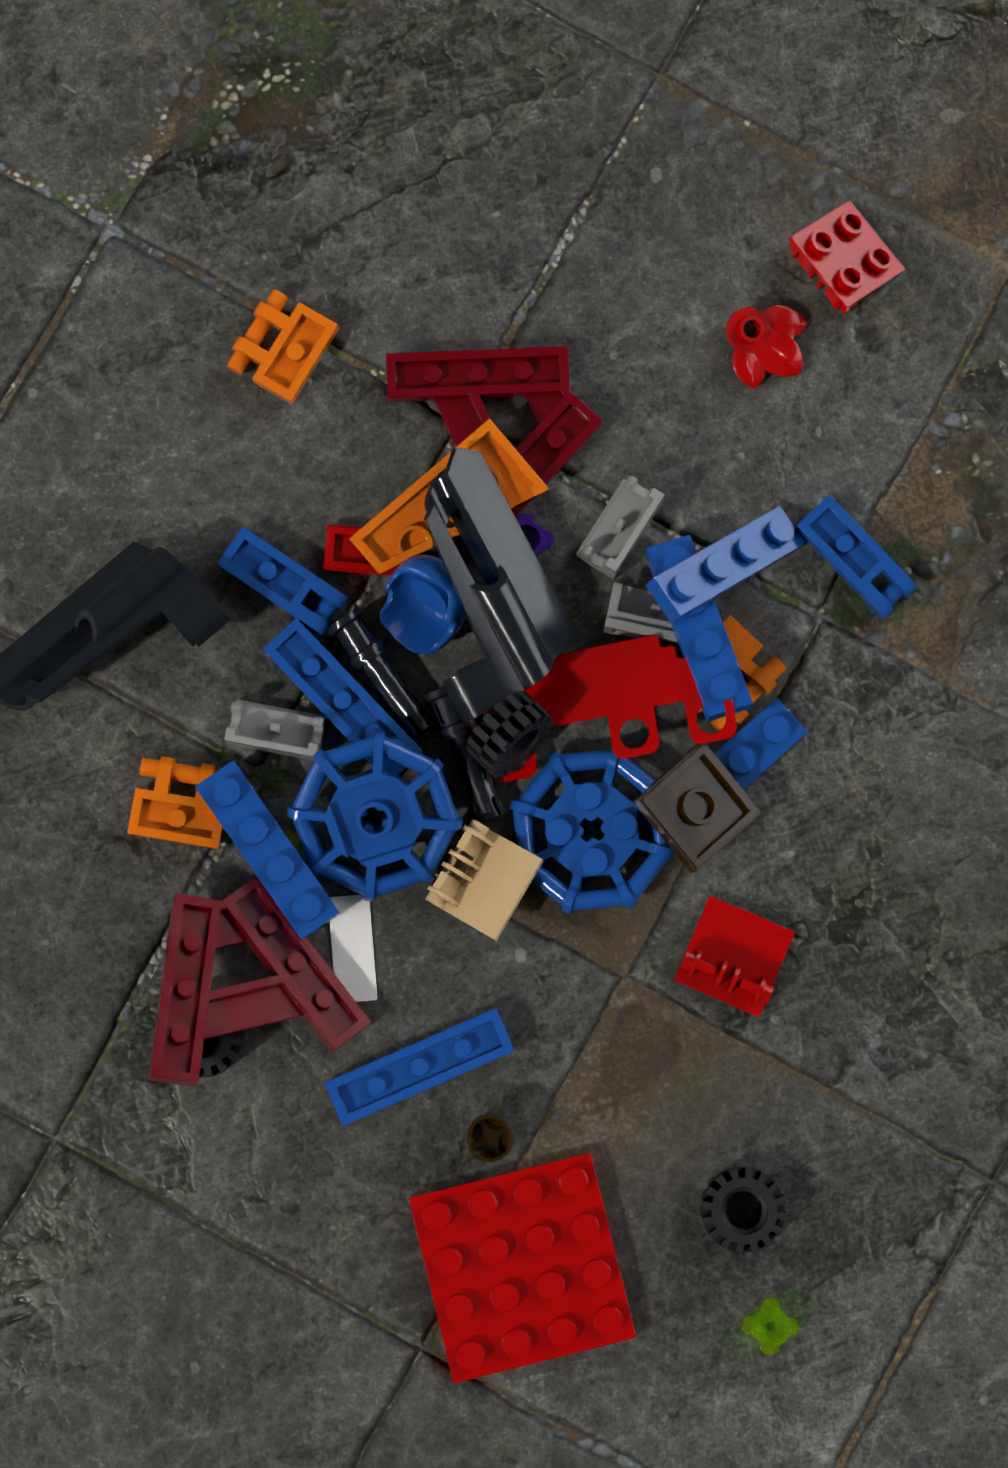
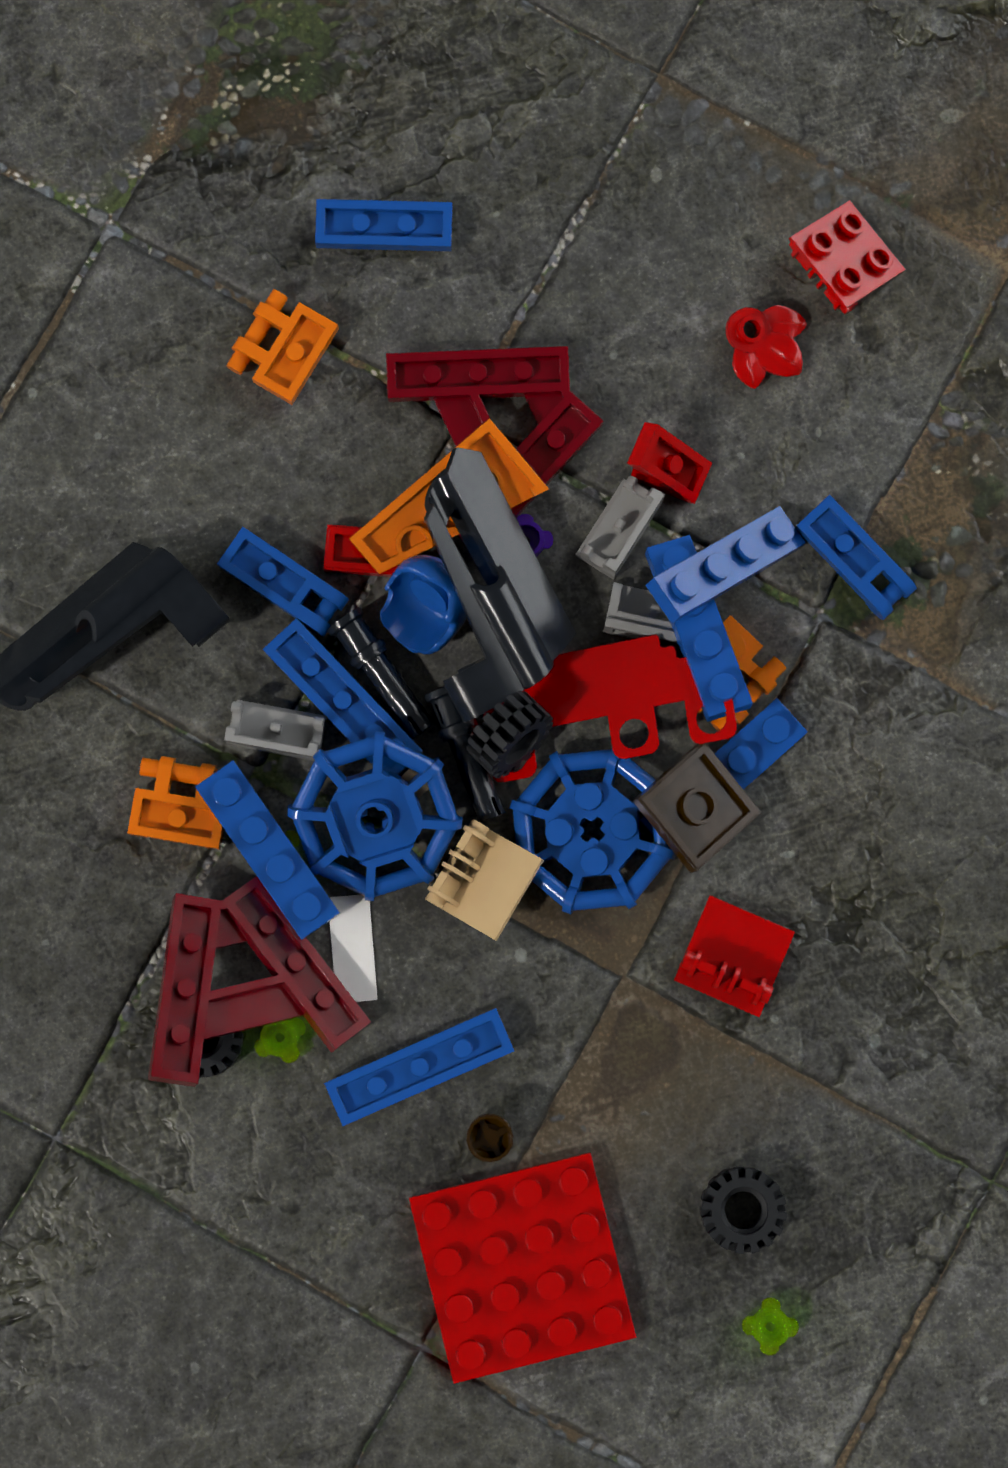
none -> clear neon green plate [254,1018,306,1063]
none -> blue plate [315,199,453,251]
none -> red slope [627,422,712,504]

